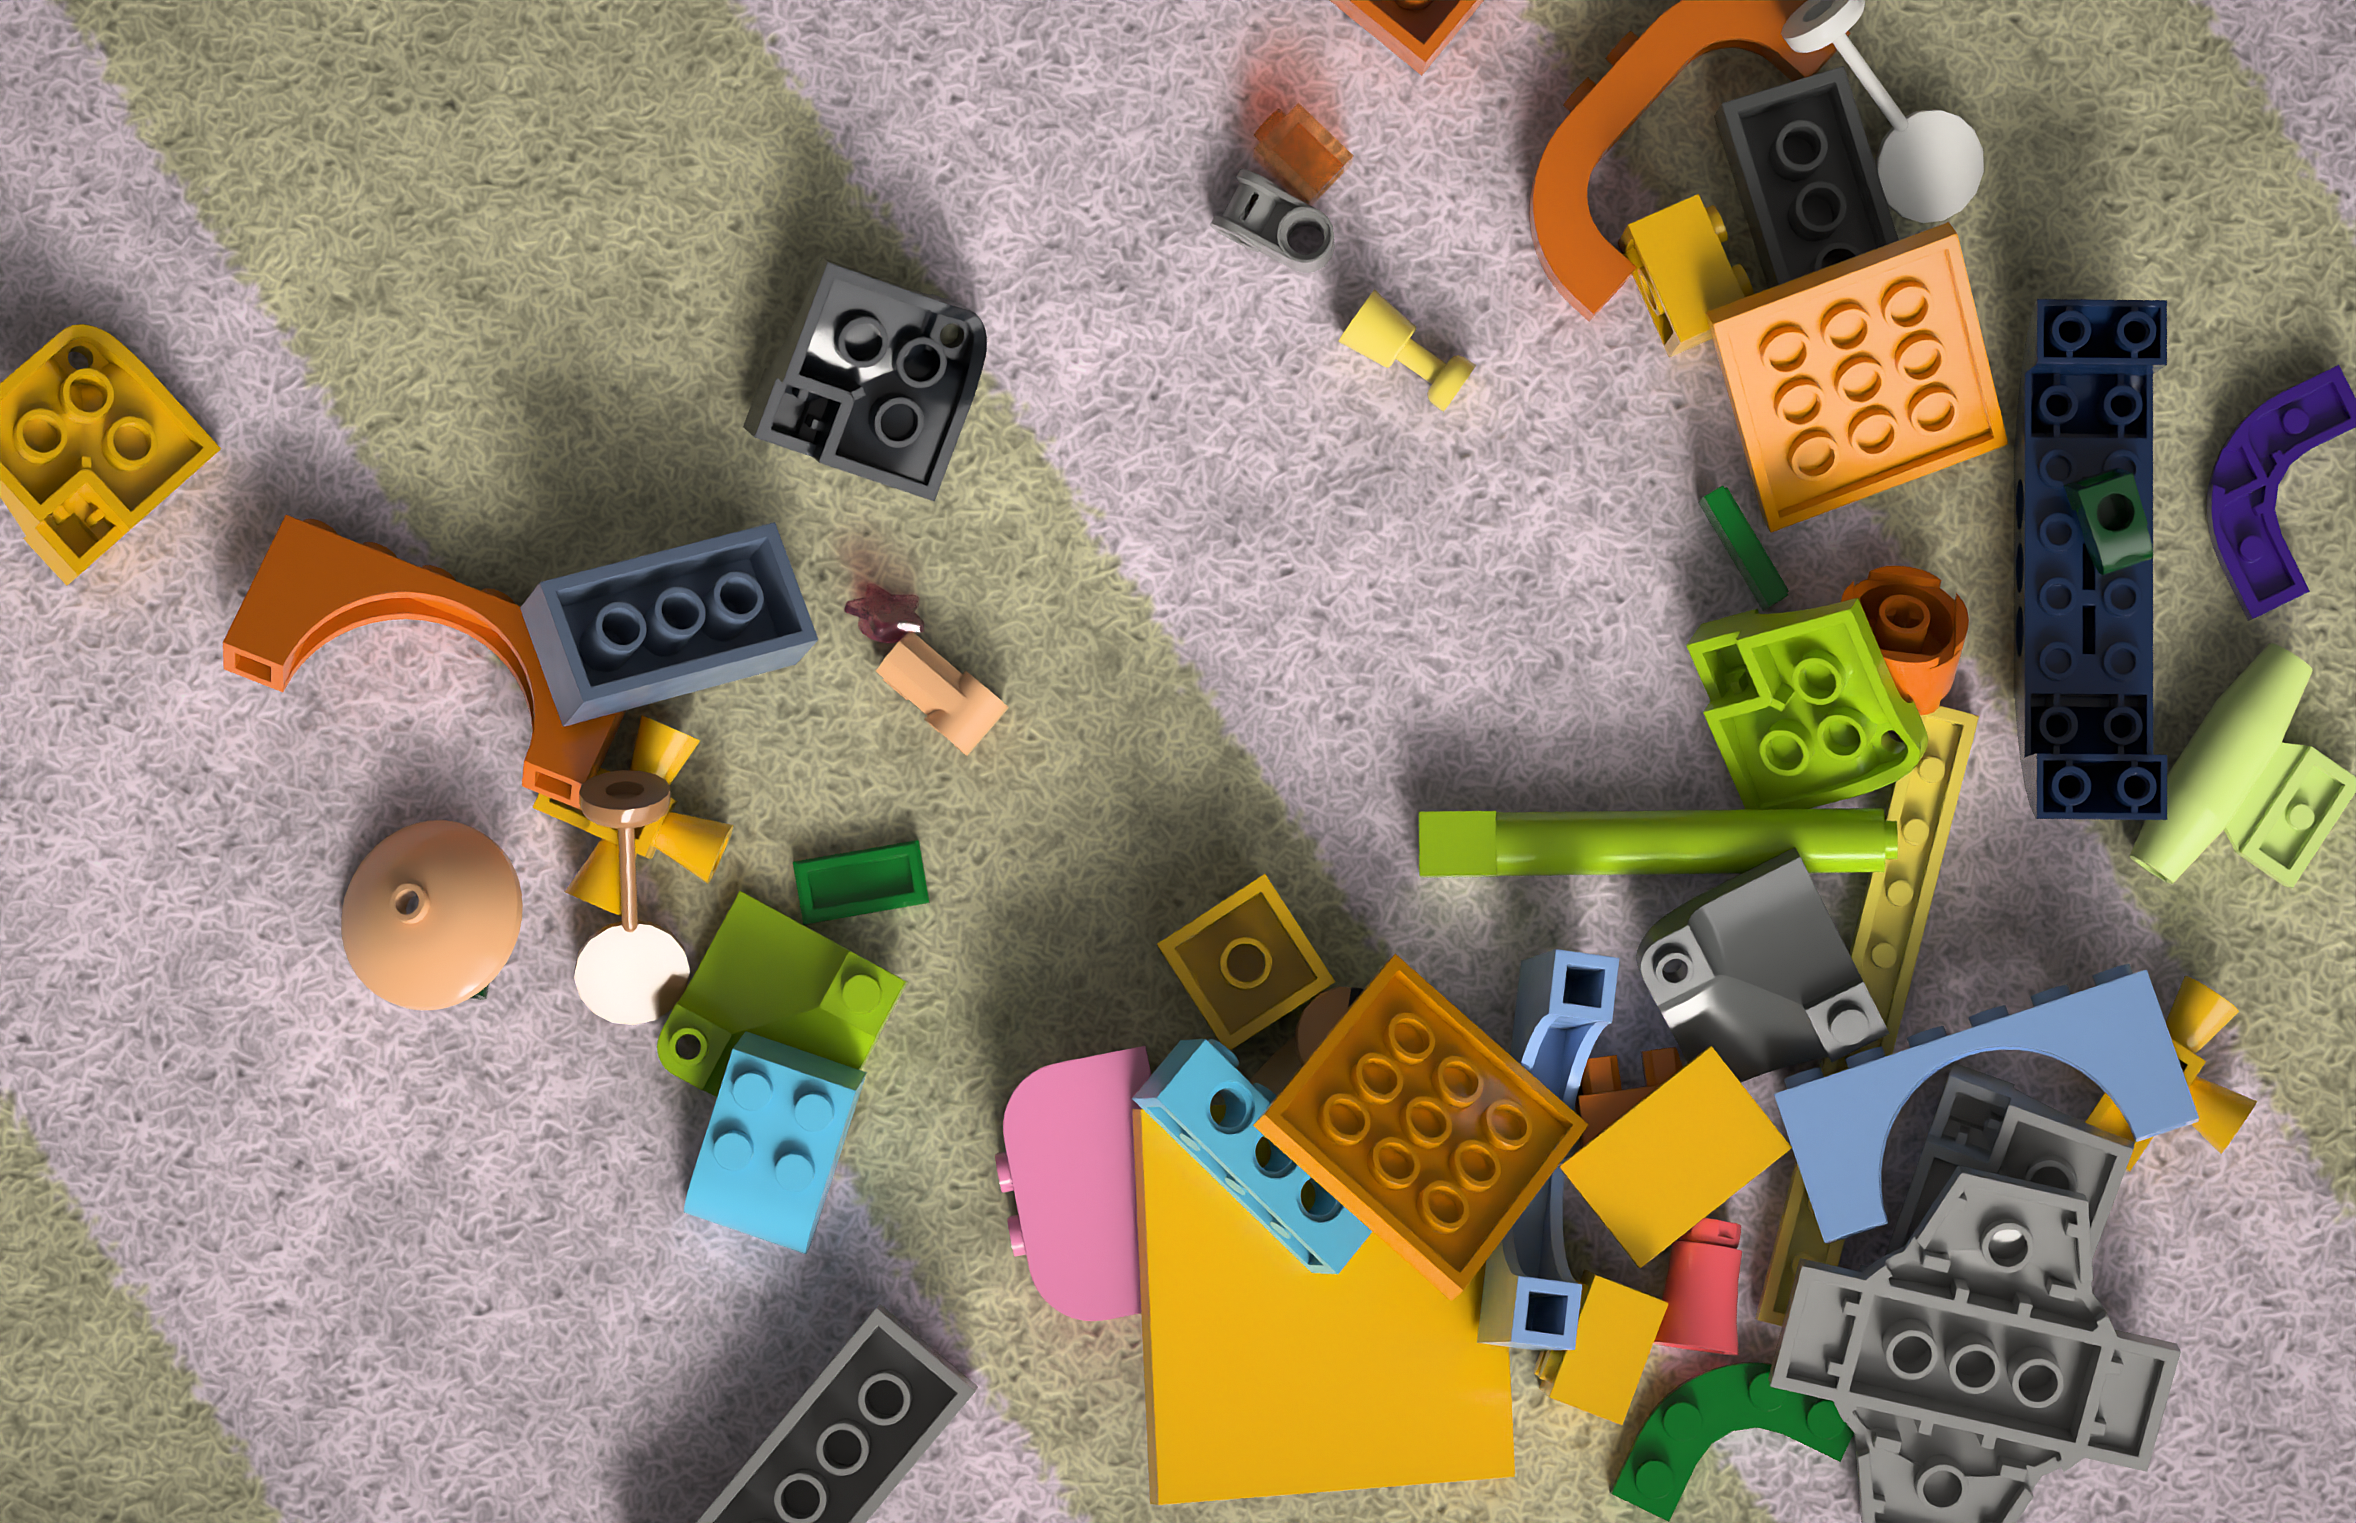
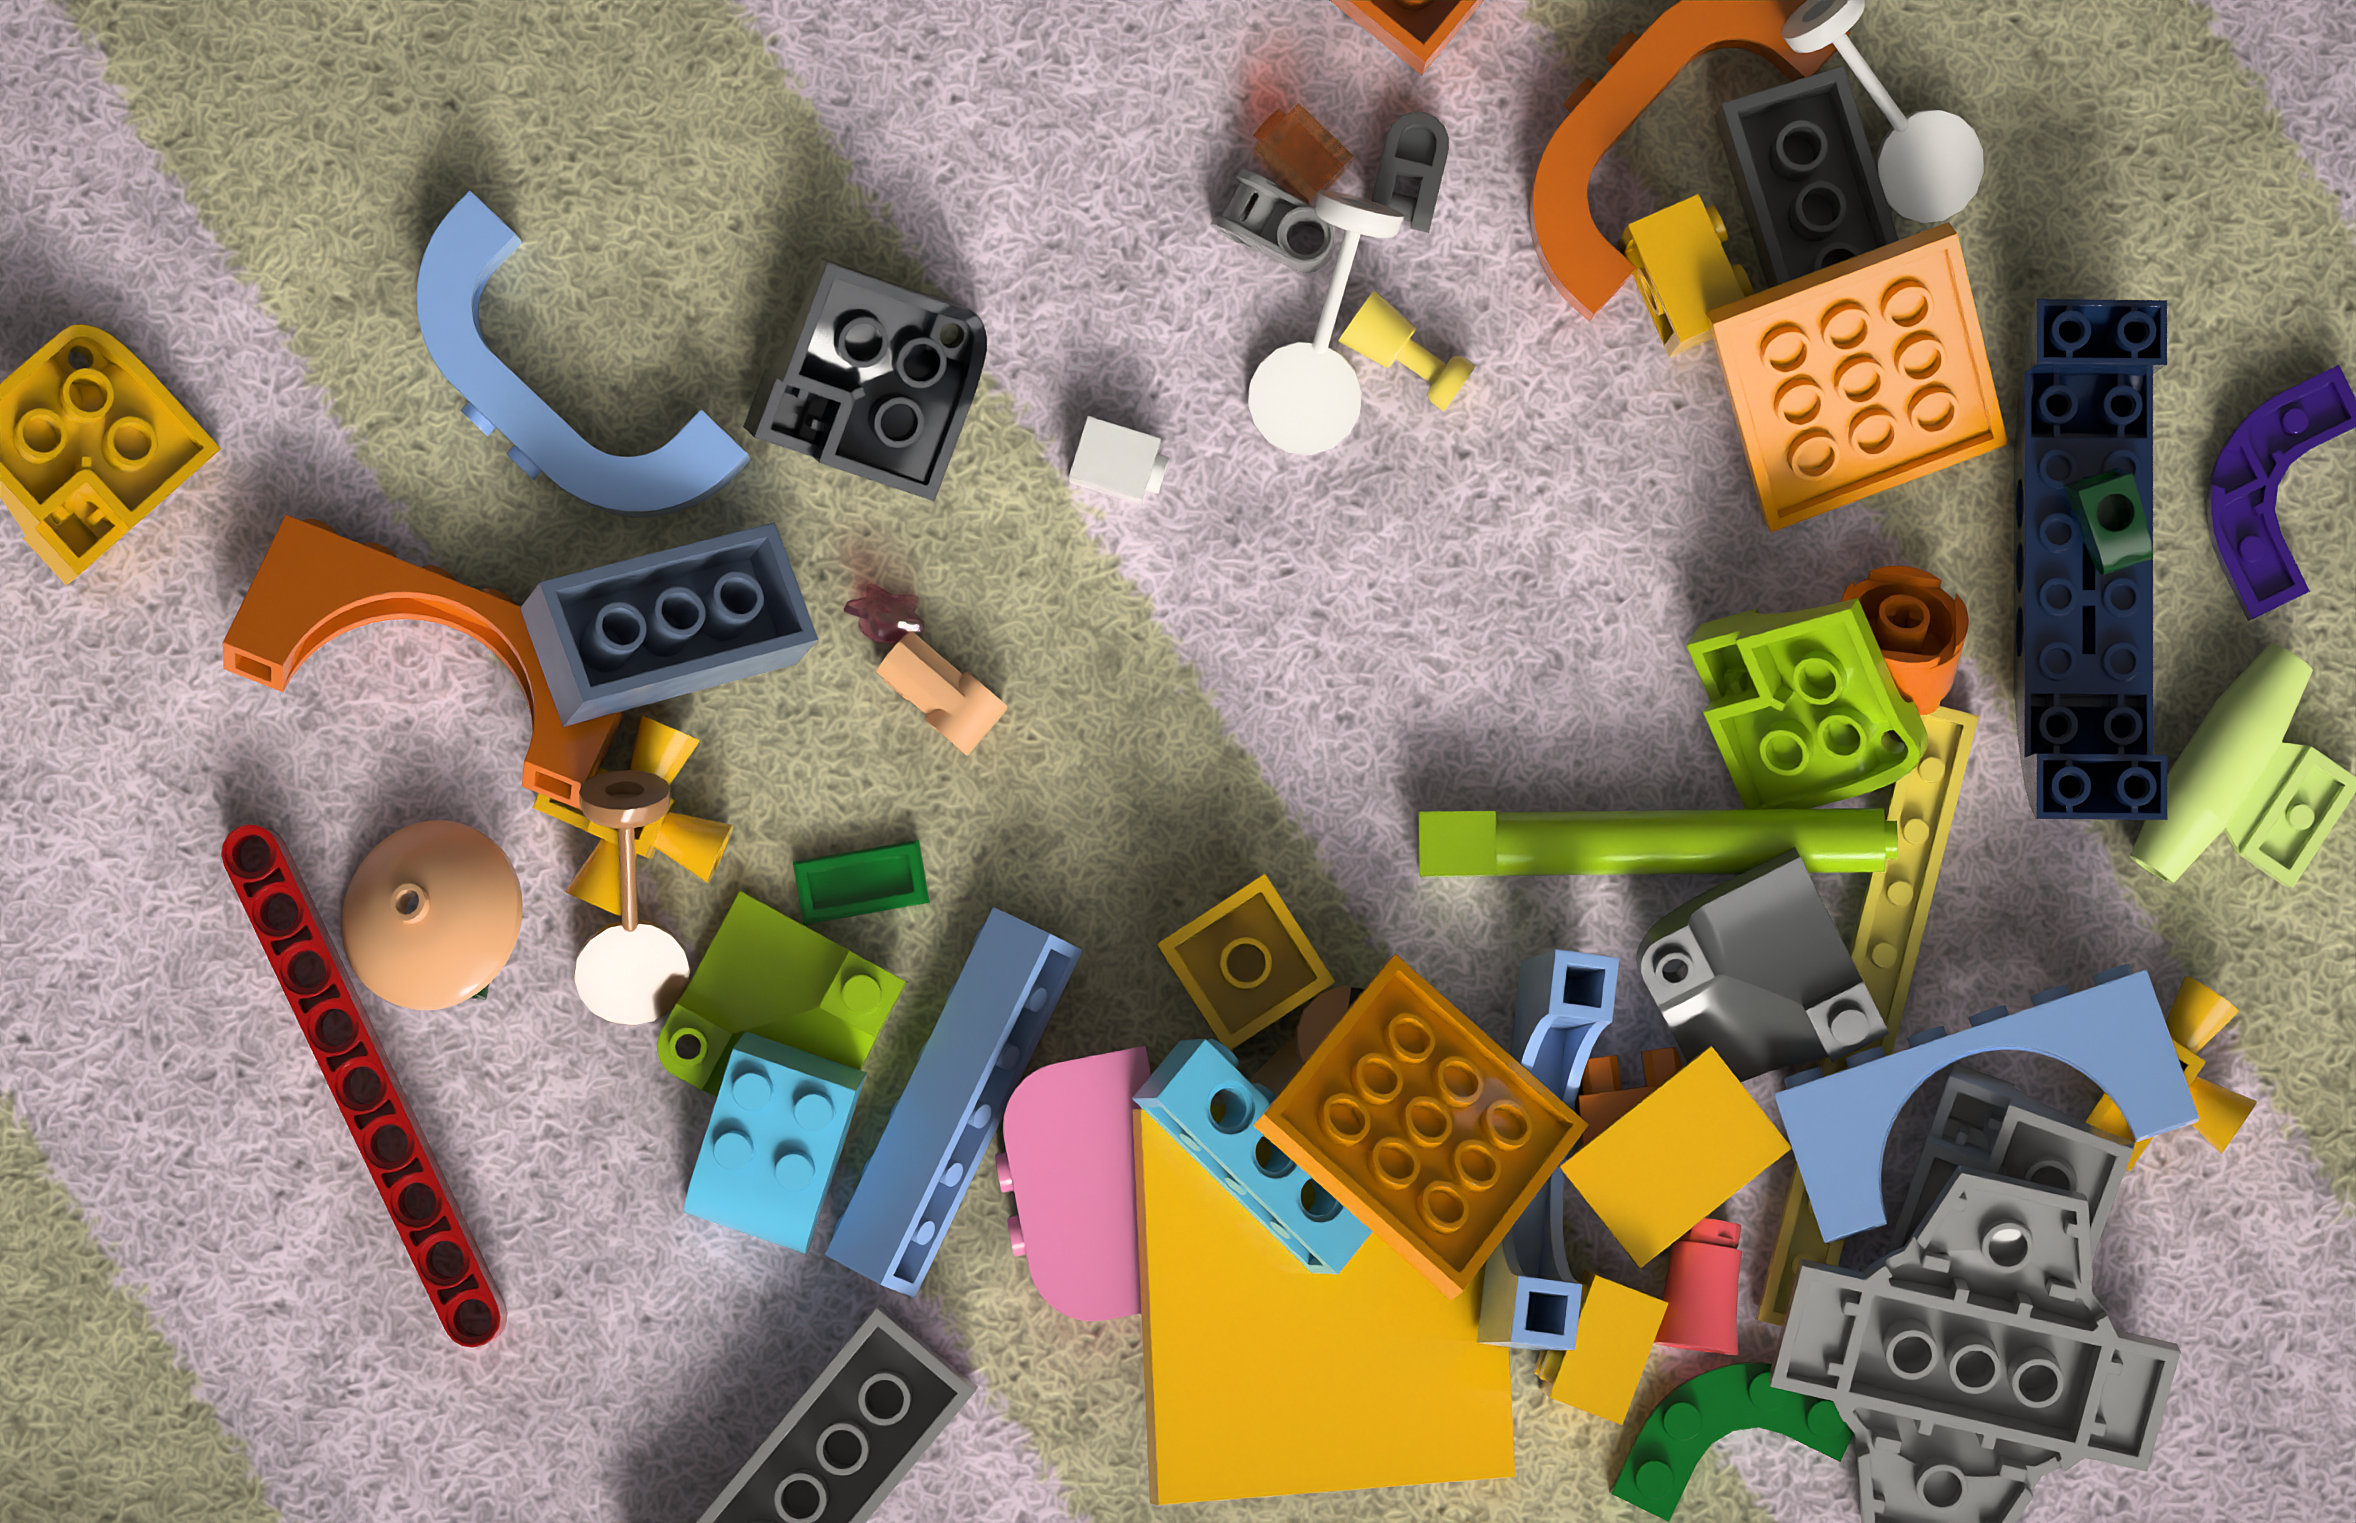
green tile [1698,486,1789,611] -> none
none -> red beam [221,824,508,1348]
none -> light blue arch [416,190,752,517]
none -> light blue brick [825,907,1083,1298]
none -> white brick [1069,416,1170,505]
none -> white piece [1248,190,1404,455]
none -> dark grey plate [1371,112,1449,233]

